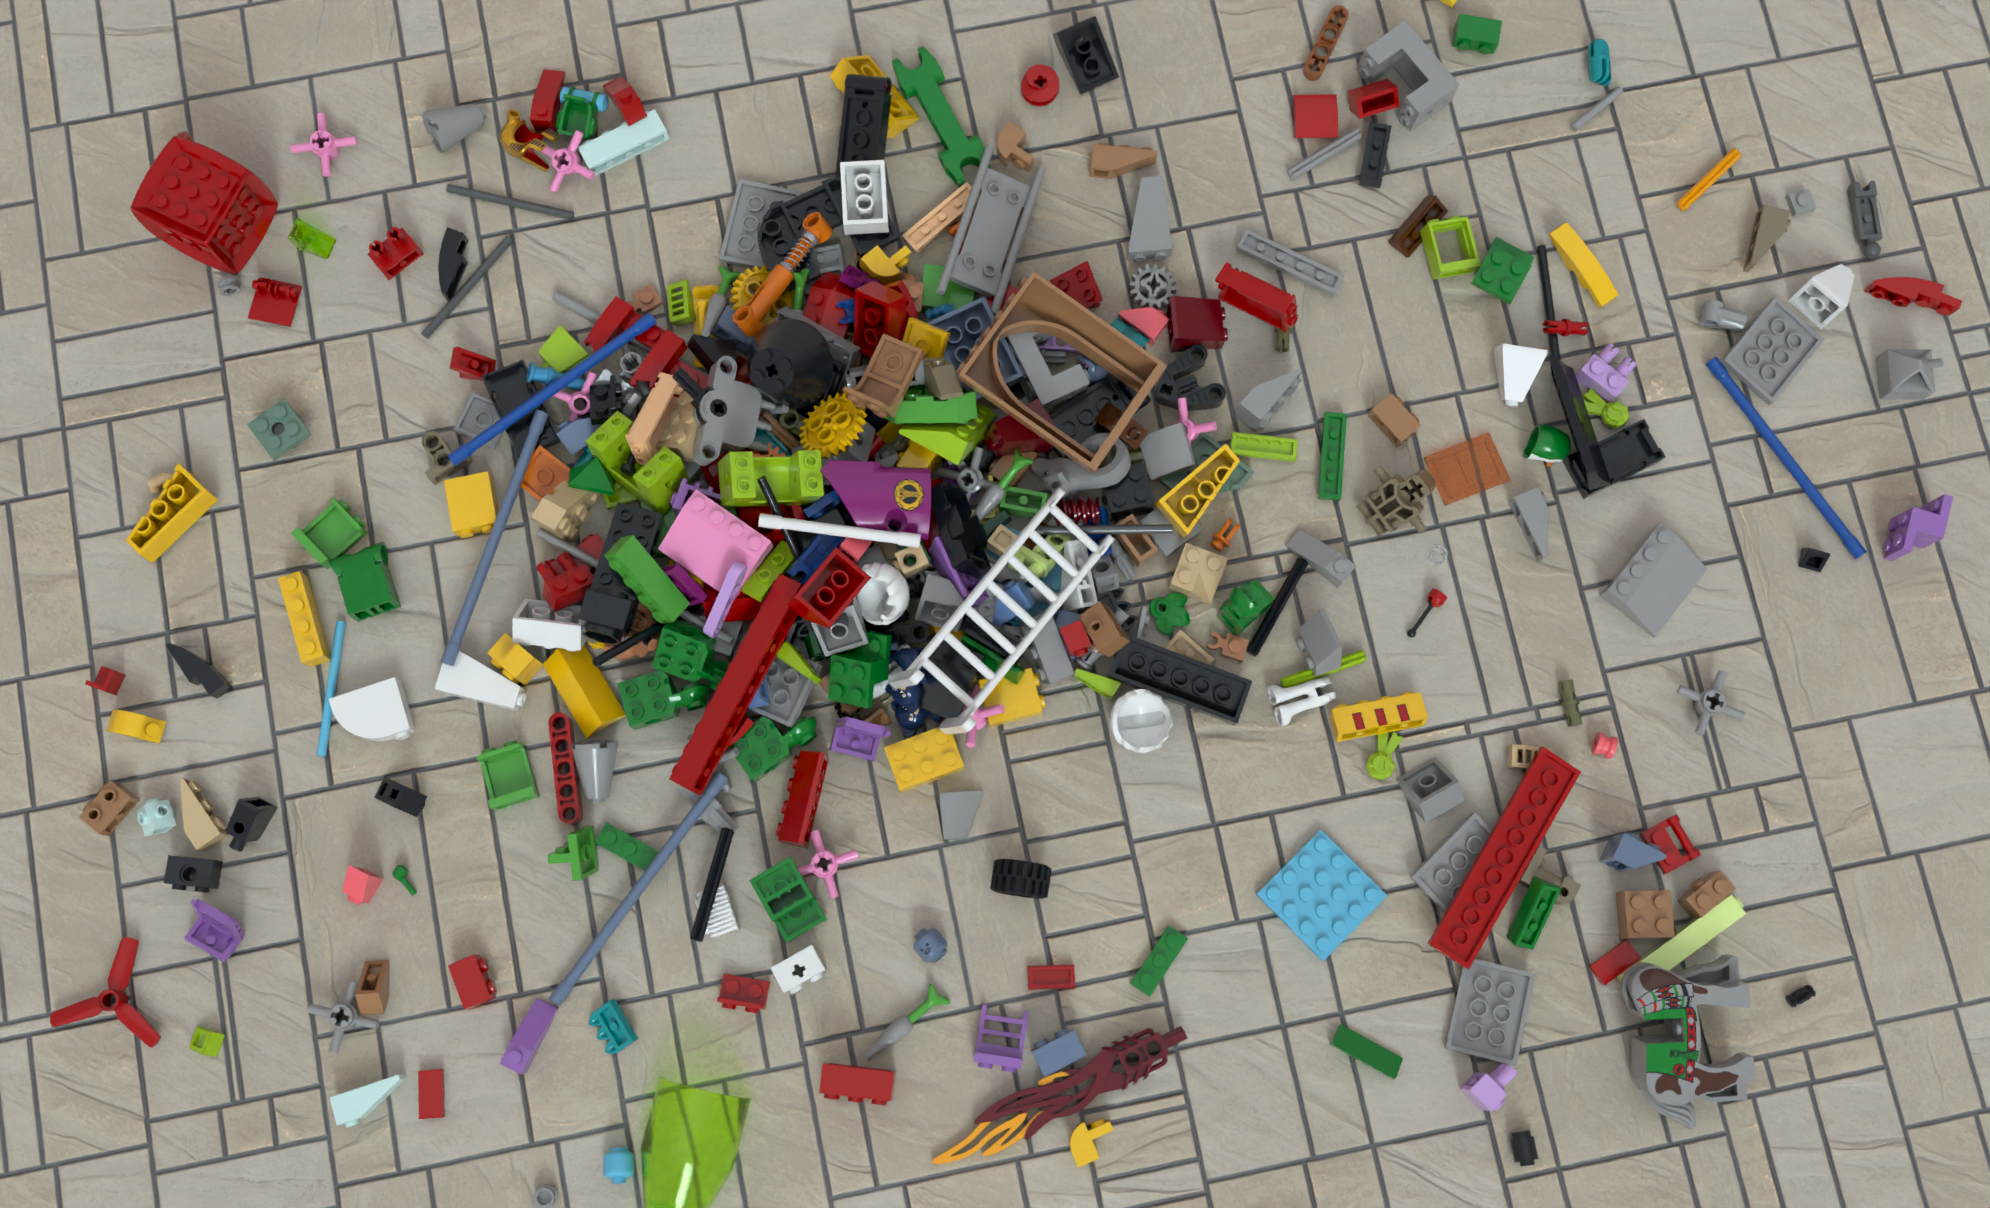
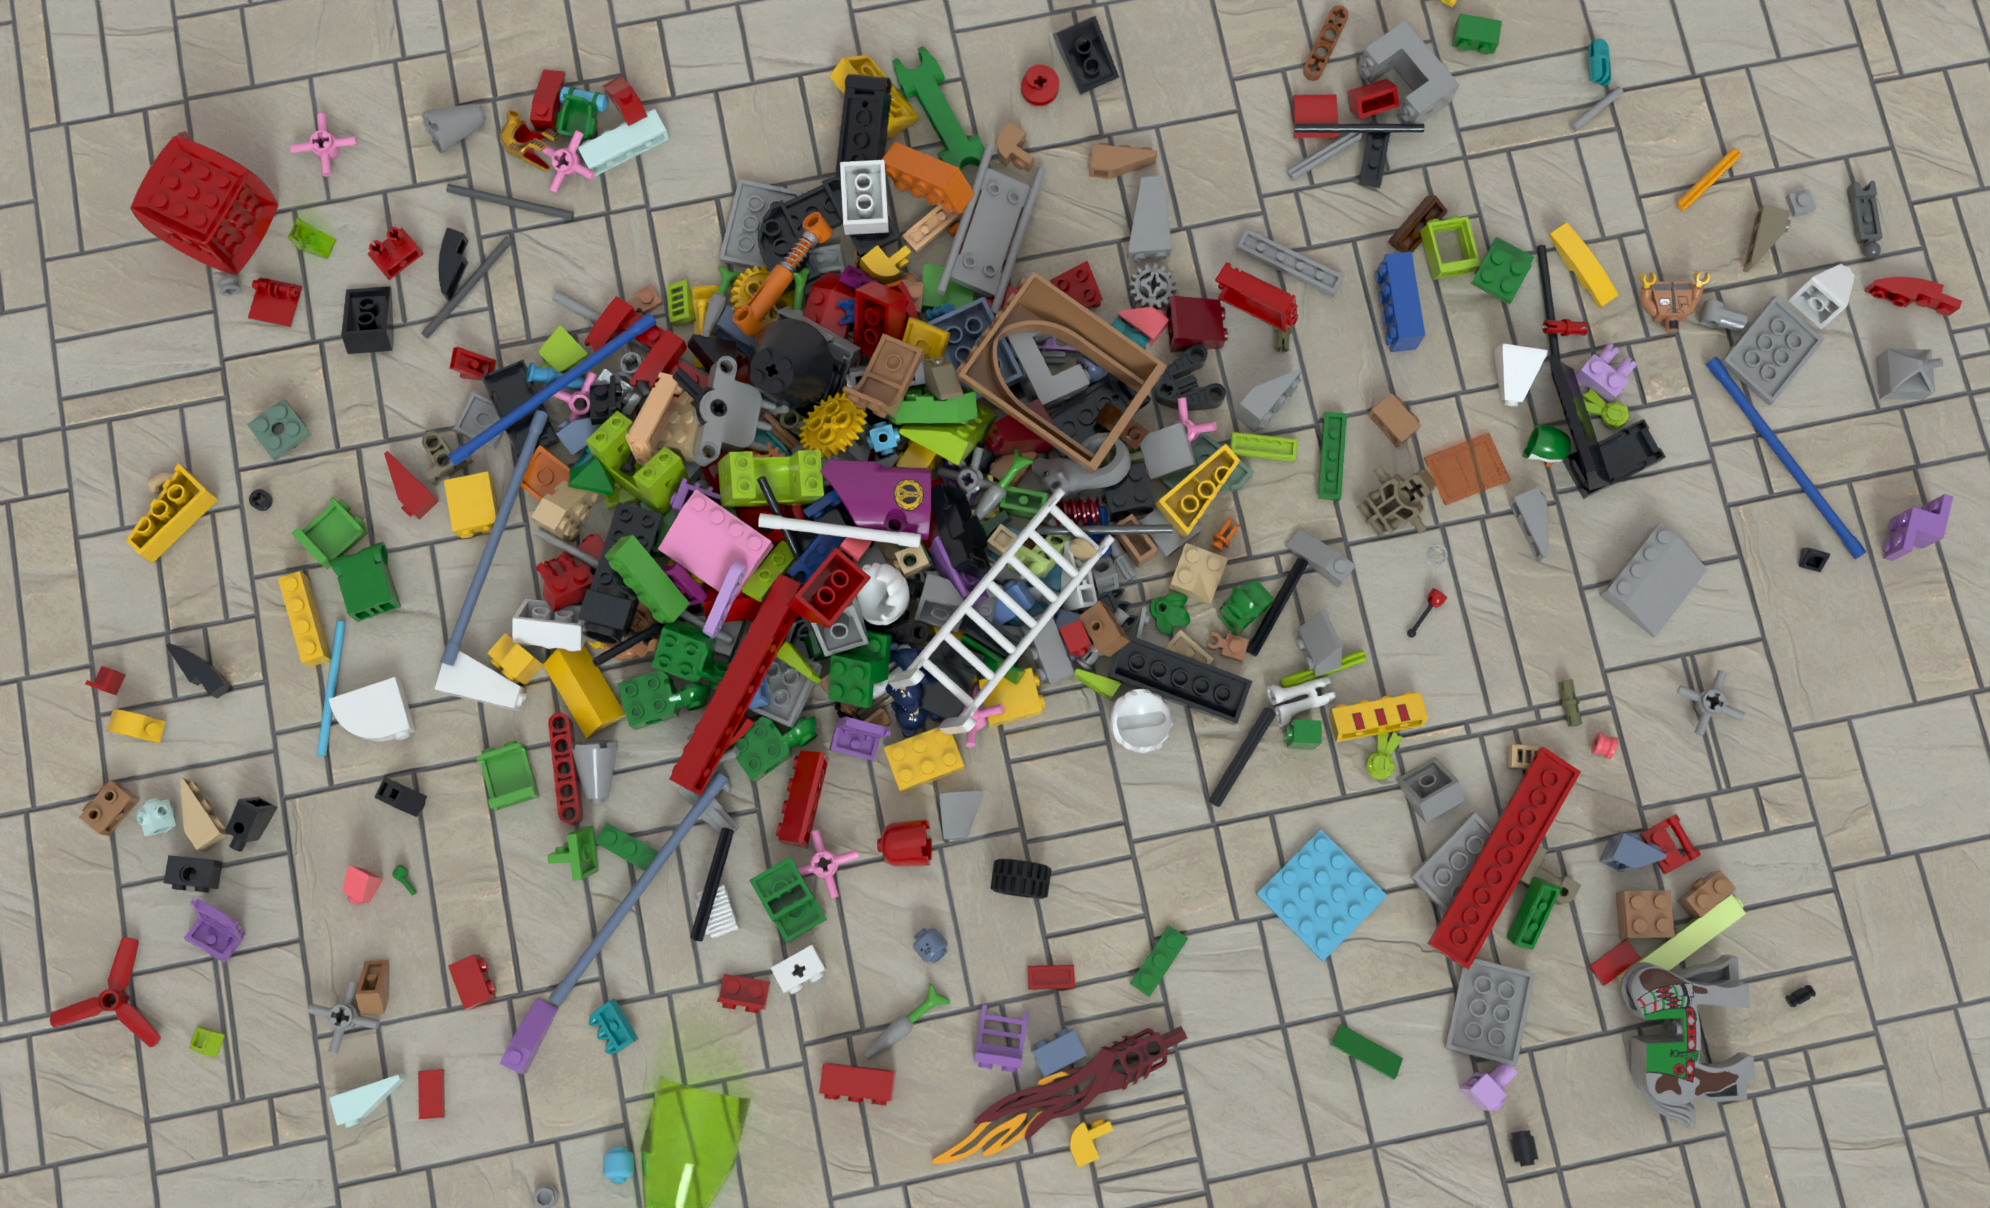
none -> black bush [249,489,273,511]
none -> black slope [341,286,394,354]
none -> red slope [384,451,439,520]
none -> medium azure brick [866,421,901,456]
none -> red cylinder [877,819,932,867]
none -> orange brick [881,142,975,214]
none -> tan tile [1069,539,1097,562]
none -> black axle [1209,707,1276,807]
none -> green brick [1283,720,1322,749]
none -> black piece [1294,124,1425,133]
none -> blue brick [1375,252,1425,352]
none -> nougat torso [1639,271,1710,333]

